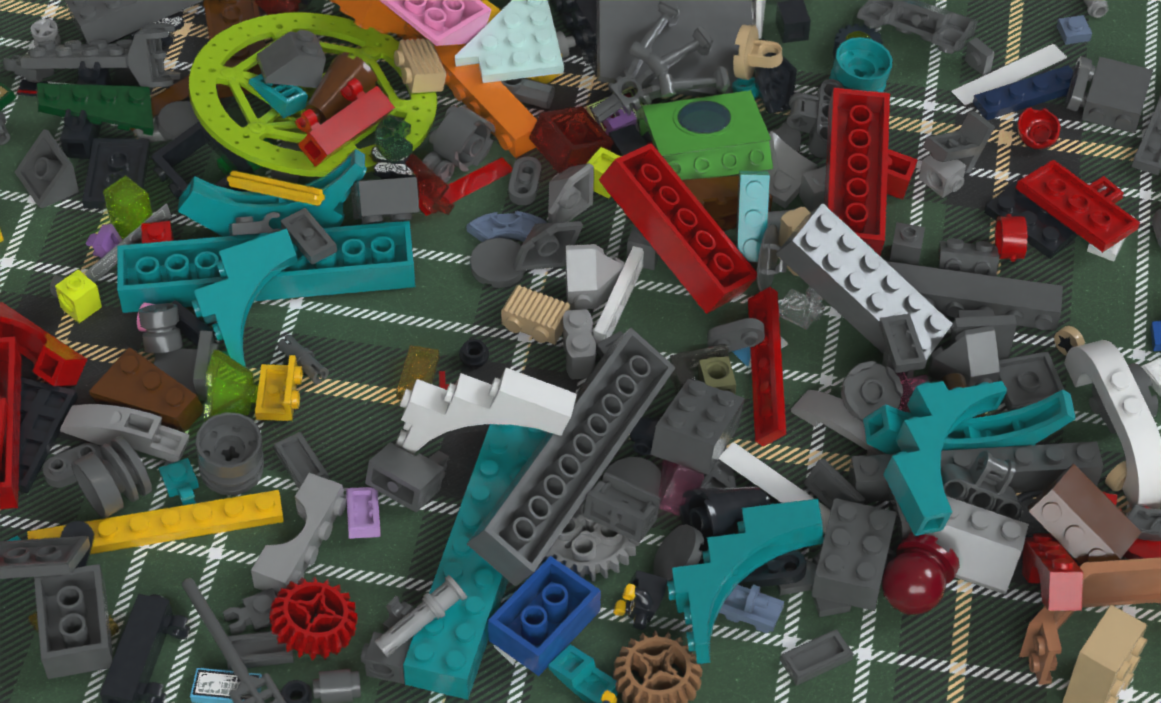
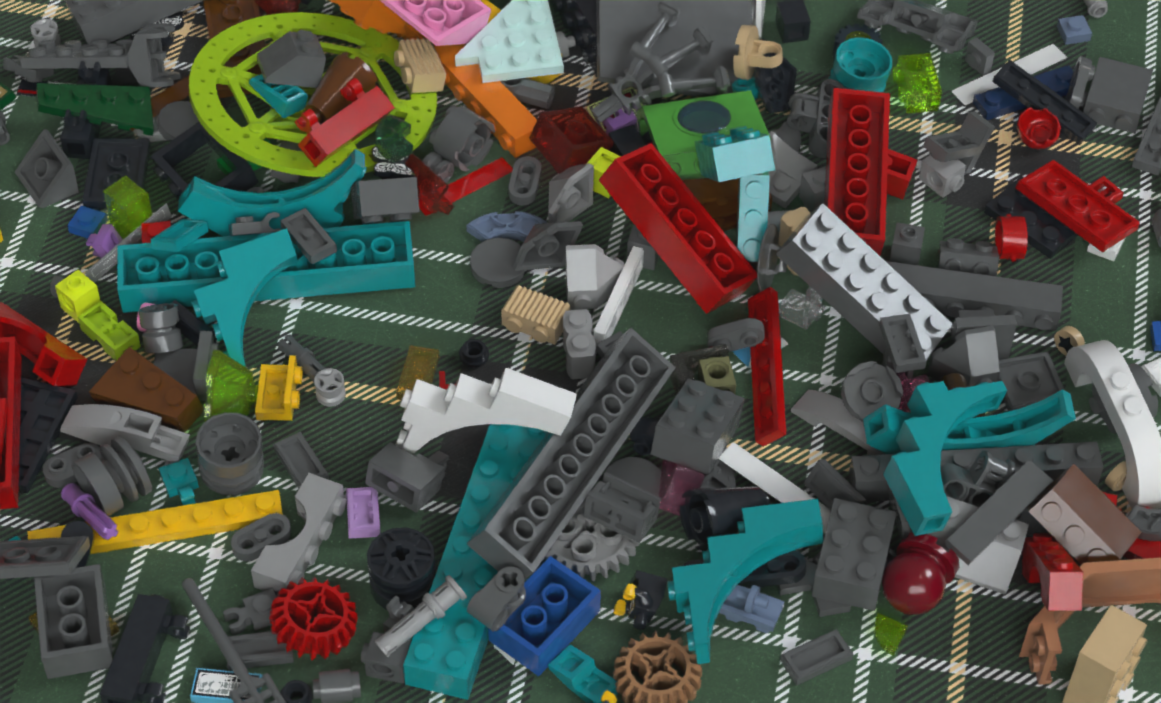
yellow axle [227,170,325,206] -> none
dark grey tile [653,524,704,585] -> none
none -> medium lavender axle [61,483,118,540]
none -> blue plate [67,205,108,239]
none -> lime piece [78,301,141,361]
none -> teal tile [151,219,208,252]
none -> dark grey plate [231,513,291,561]
none -> light grey wheel [314,368,346,407]
none -> black wheel [367,527,436,610]
none -> dark grey piece [467,567,526,632]
none -> brick [695,126,775,182]
none -> clear neon green tile [874,613,908,656]
none -> clear neon green brick [892,53,942,114]
none -> dark grey tile [944,459,1053,566]
none -> black tile [992,60,1098,145]

